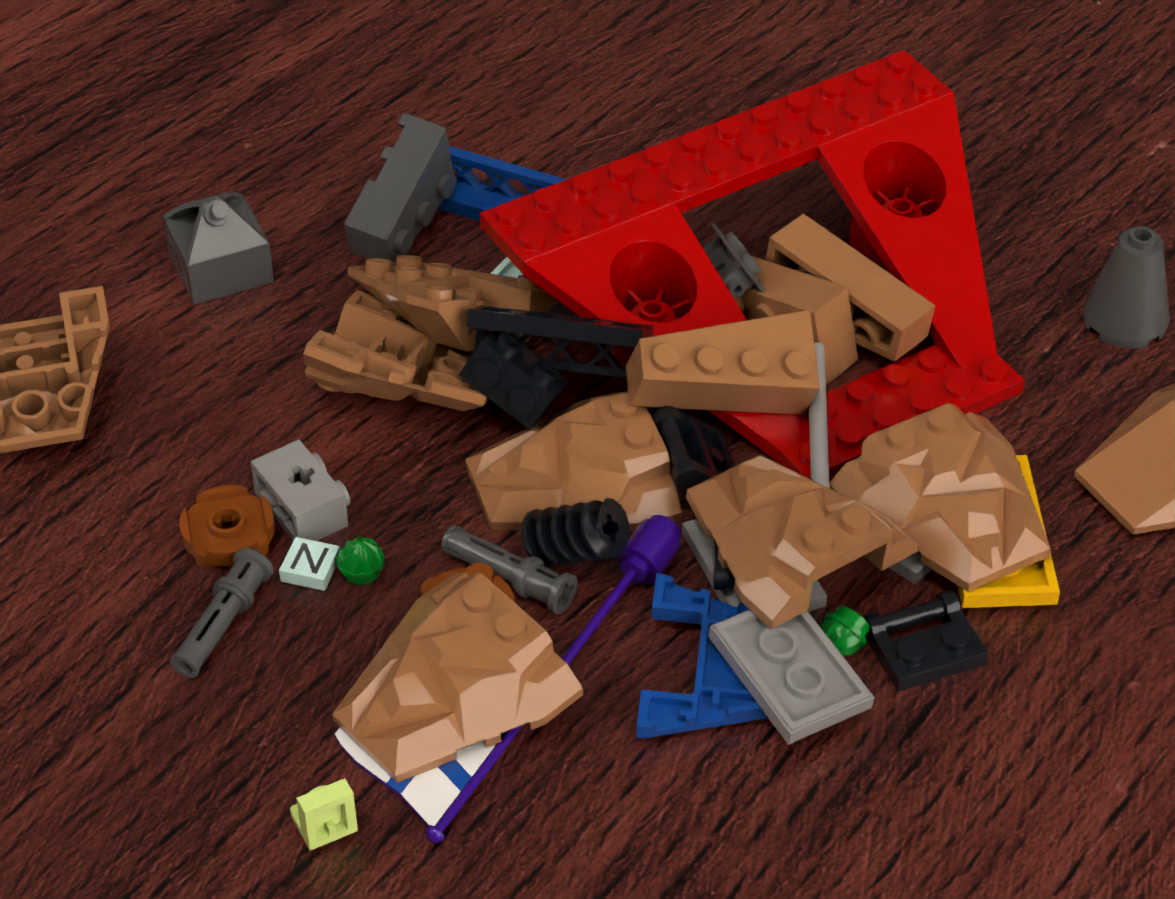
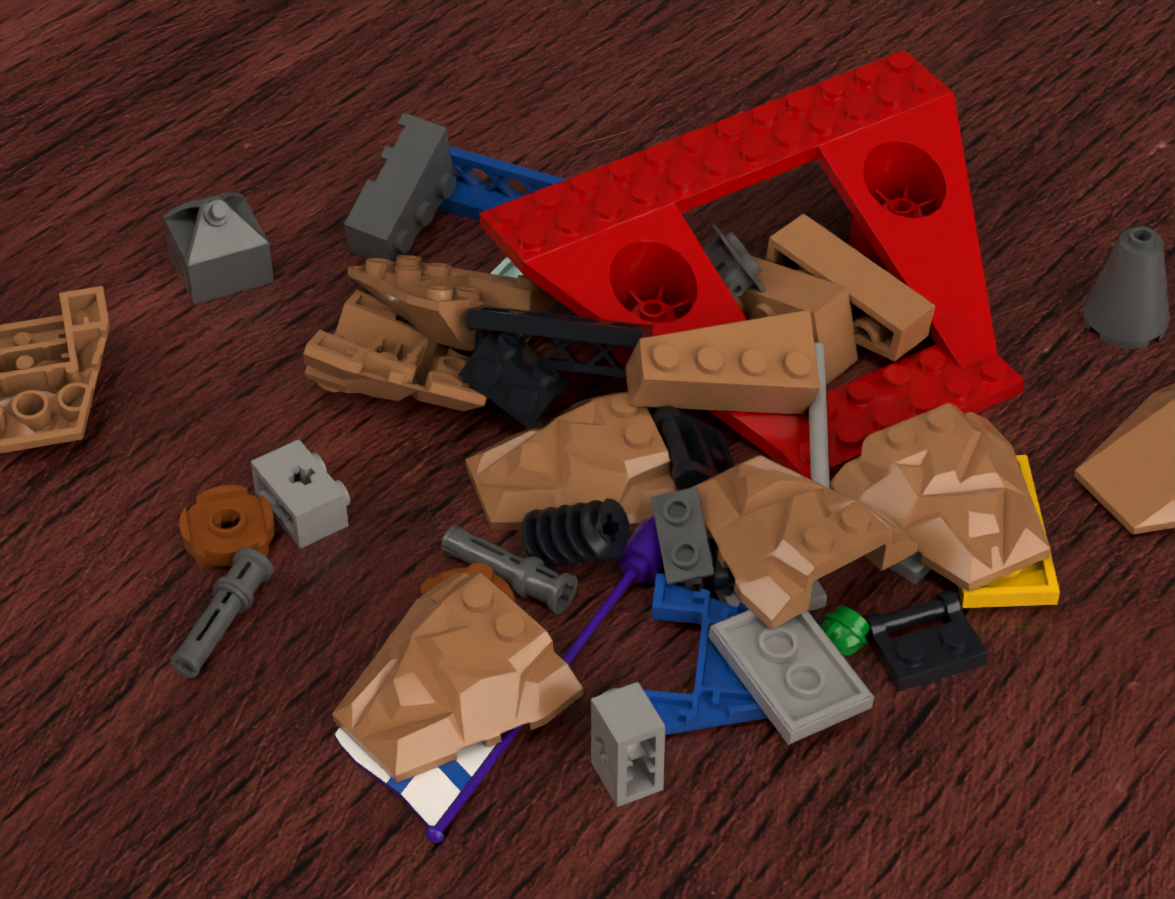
light aqua tile [279,537,340,591] -> none
yellowish green bracket [290,778,358,851] -> none
green plate [337,535,384,585] -> none
none -> light grey brick [591,682,665,807]
none -> dark grey hinge [651,487,715,591]

